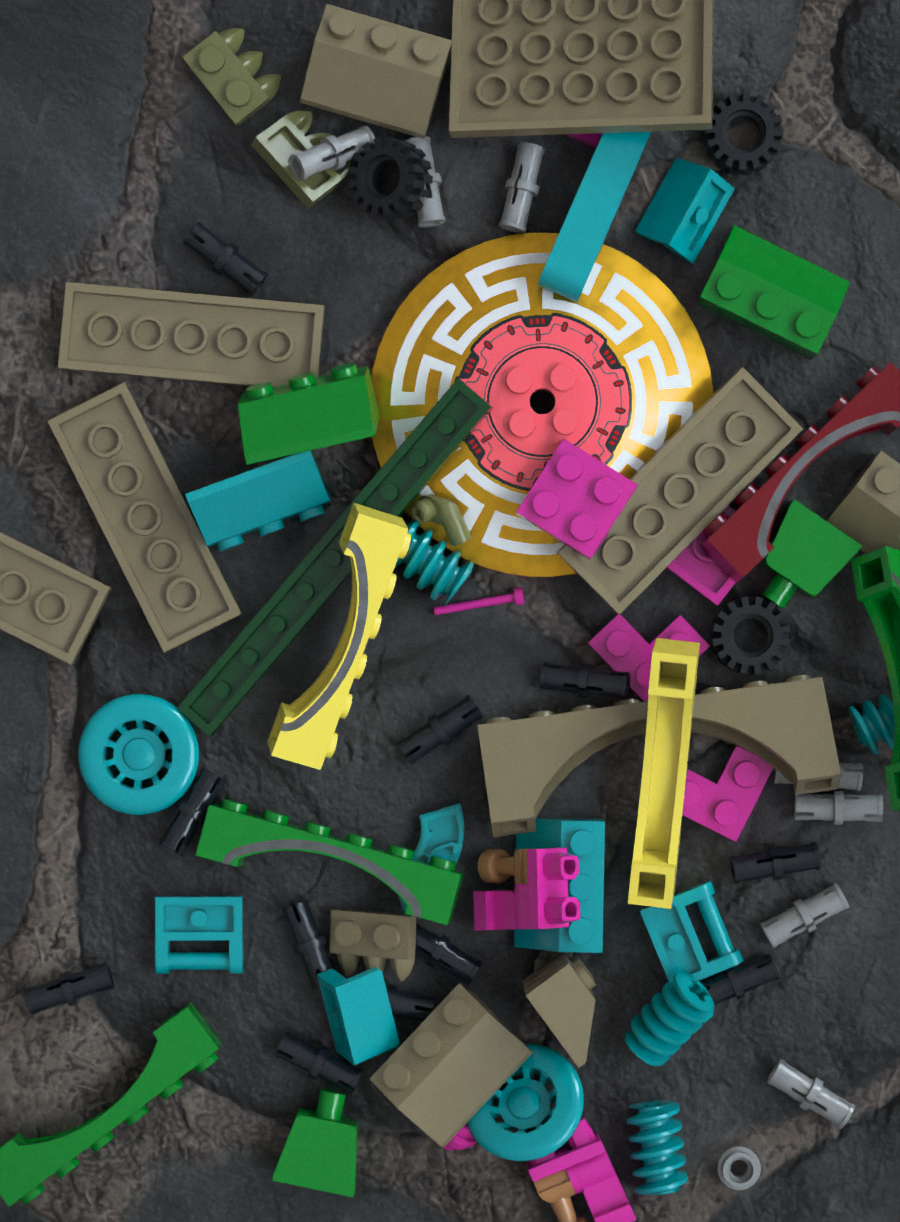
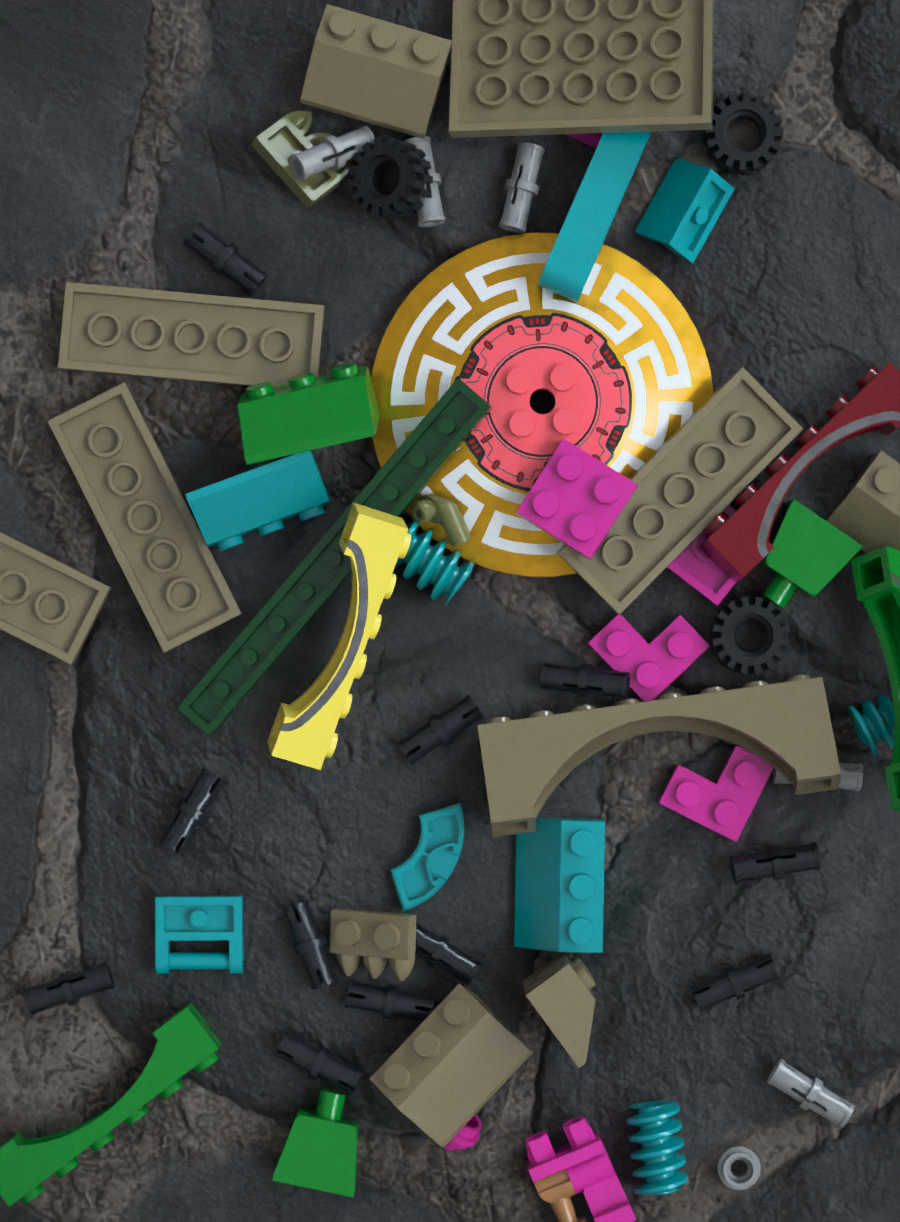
teal wheel [78,694,199,815] -> none
olive plate [182,28,281,127] -> none
green arch [195,798,464,925] -> none
teal panel [317,967,399,1065] -> none
dark pink piece [434,587,525,615] -> none
teal wheel [467,1044,584,1161] -> none
dark pink hips [473,848,580,931] -> none
teal piece [625,971,715,1066] -> none
light yellow arch [628,638,700,909] -> none
teal plate [639,880,744,982] -> none
green slope [696,225,850,360] -> none
light grey pin [760,883,850,948] -> none
light grey pin [794,790,883,825] -> none

